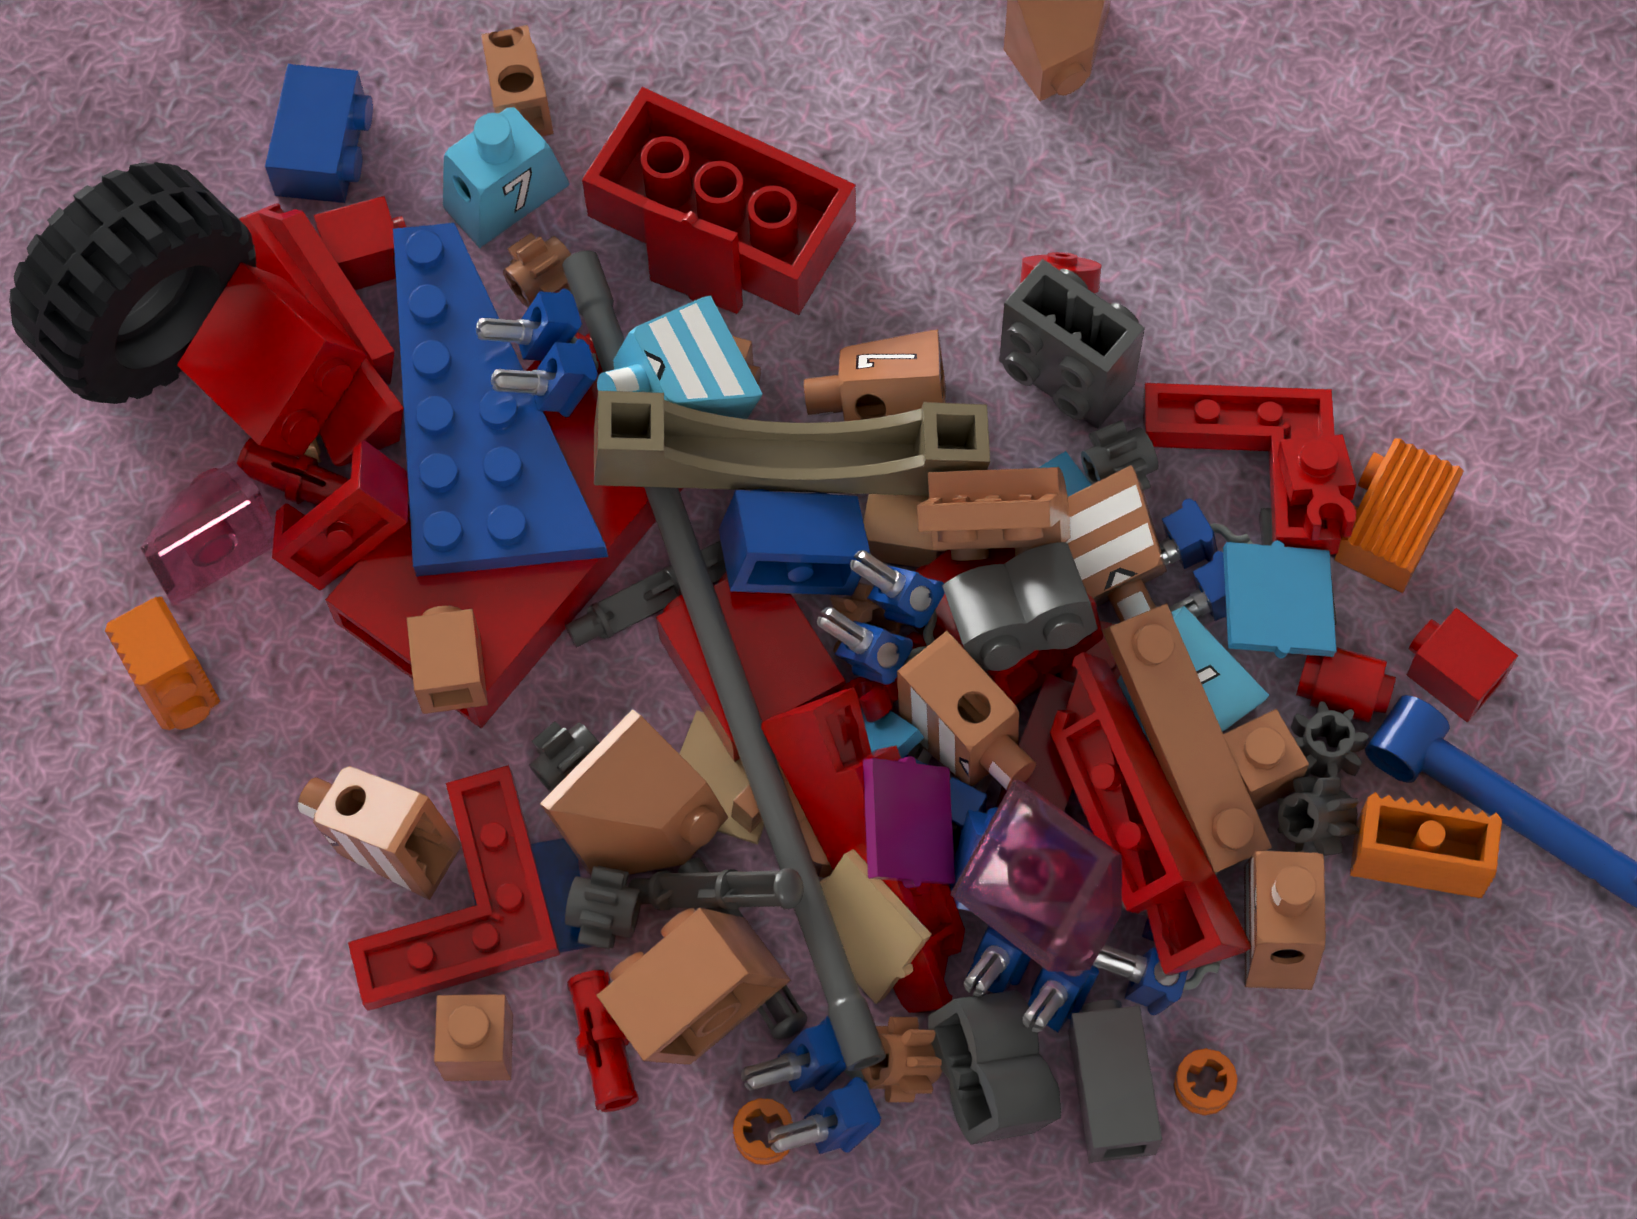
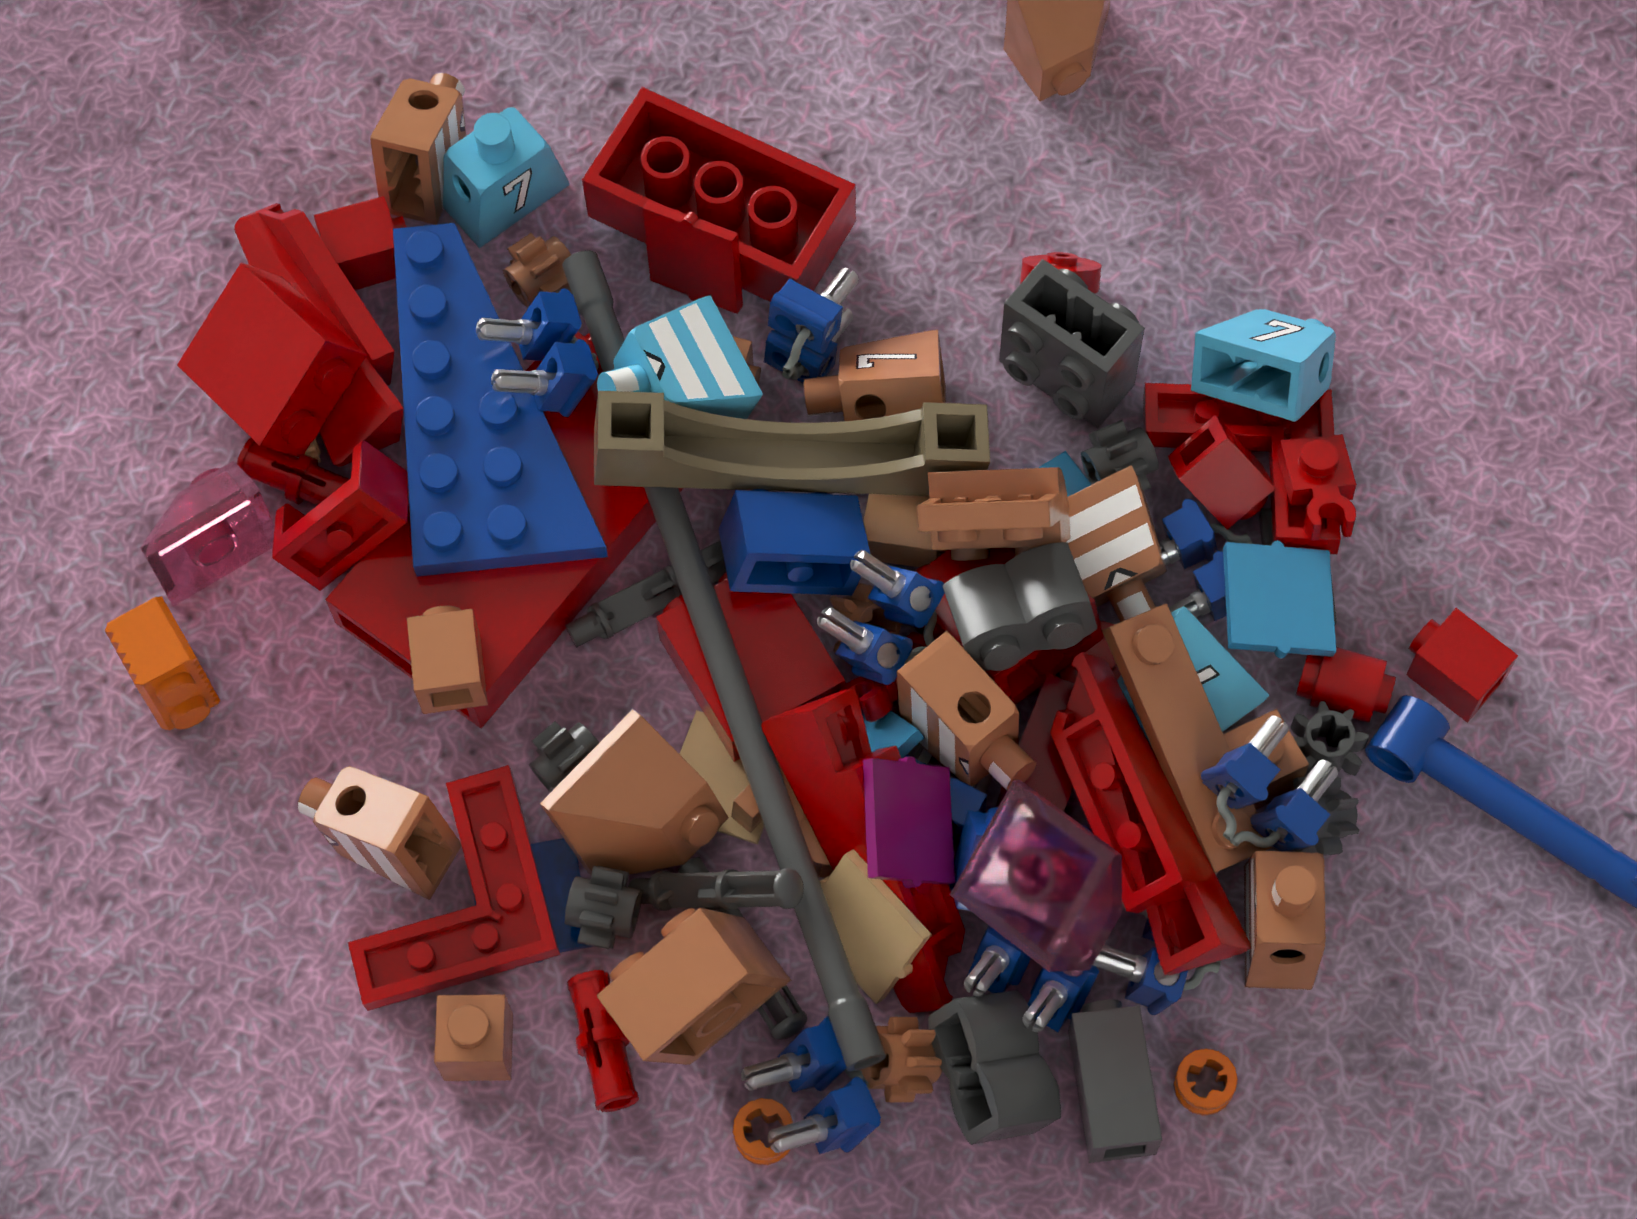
black tyre [9,162,256,404] -> none
blue brick [265,64,373,203] -> none
nougat leg [481,25,554,136] -> none
orange brick [1334,438,1464,593] -> none
orange brick [1350,792,1502,898] -> none
none -> nougat torso [370,73,466,225]
none -> blue piece [764,268,859,384]
none -> red brick [1168,415,1276,530]
none -> medium azure torso [1191,309,1336,422]
none -> blue piece [1201,716,1338,852]

